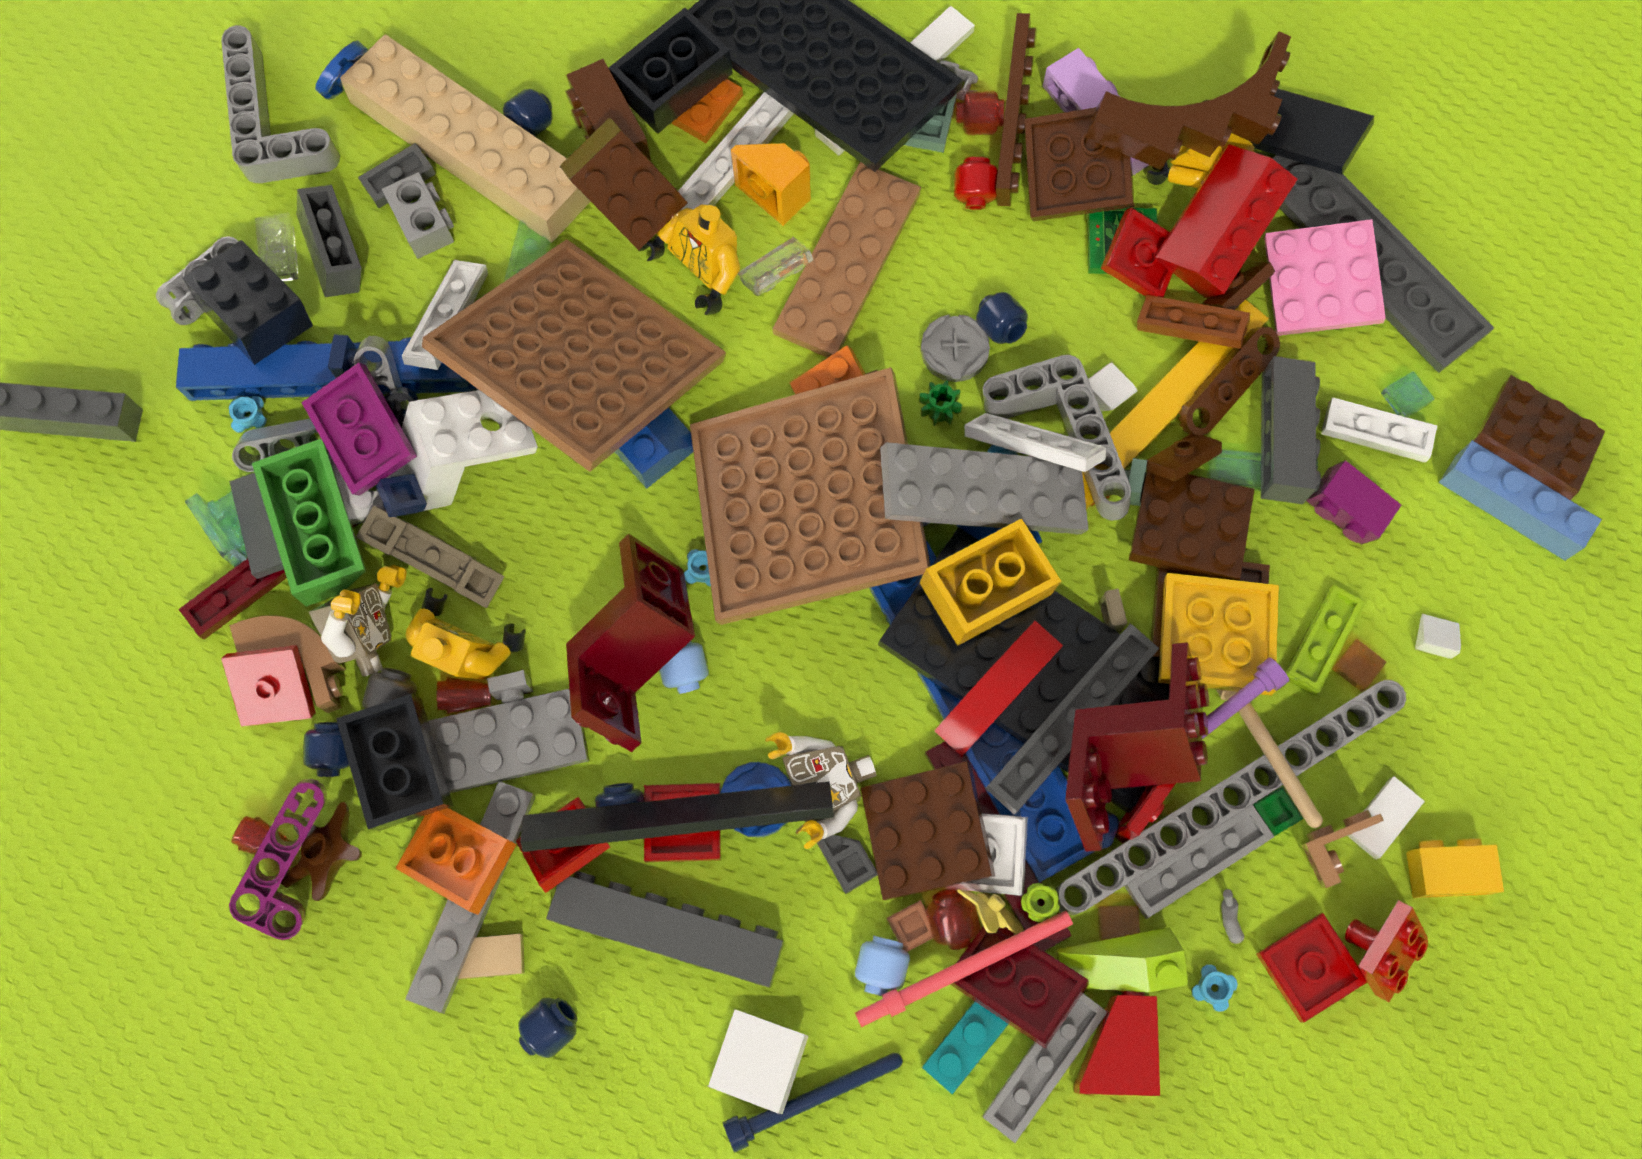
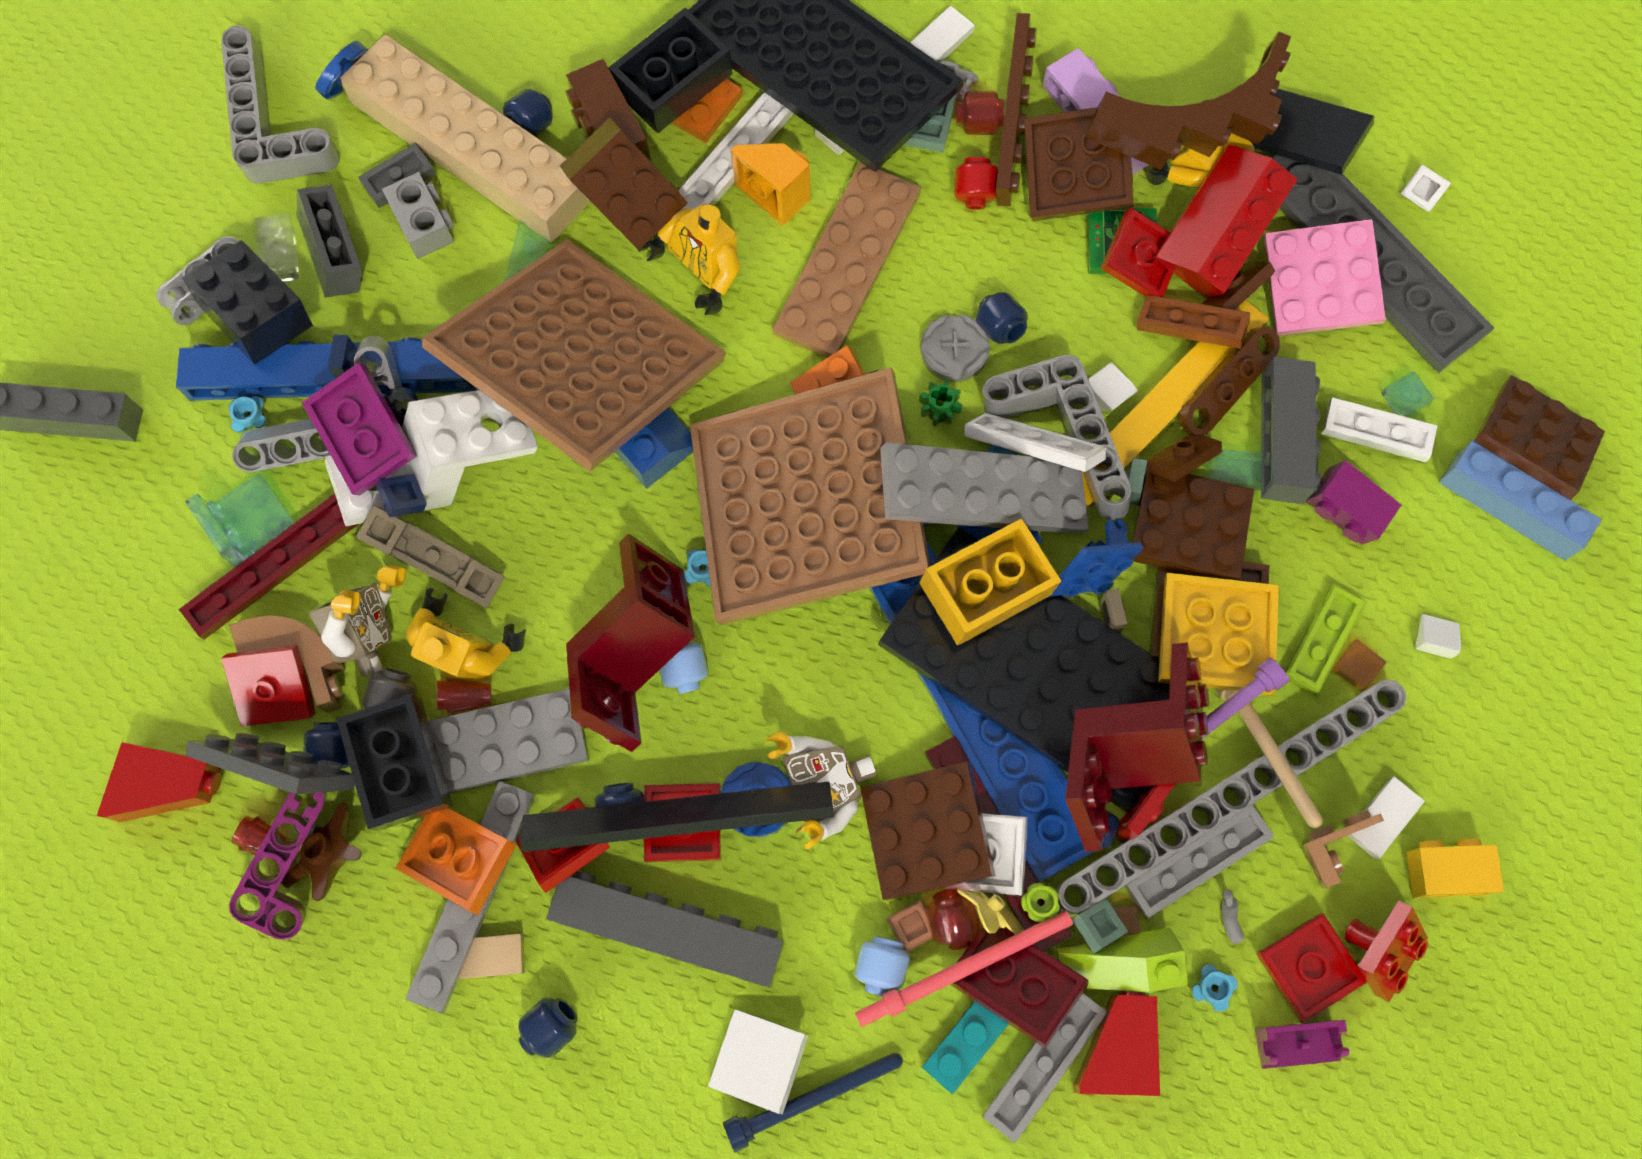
dark grey tile [229,473,284,579] -> none
bright green slope [252,439,366,607] -> none
white tile [402,260,488,370] -> none
light grey plate [487,670,533,703] -> none
clear plate [738,237,814,296] -> none
dark grey tile [817,835,878,894] -> none
red slope [934,621,1063,756] -> none
dark grey plate [985,623,1159,814] -> none
green tile [1252,787,1303,836] -> none
none -> red slope [97,742,221,822]
none -> dark grey plate [185,733,355,794]
none -> blue plate [1050,518,1143,597]
none -> sand green plate [1072,898,1128,953]
none -> magenta hinge [1255,1020,1349,1069]
none -> white slope [1401,165,1451,212]

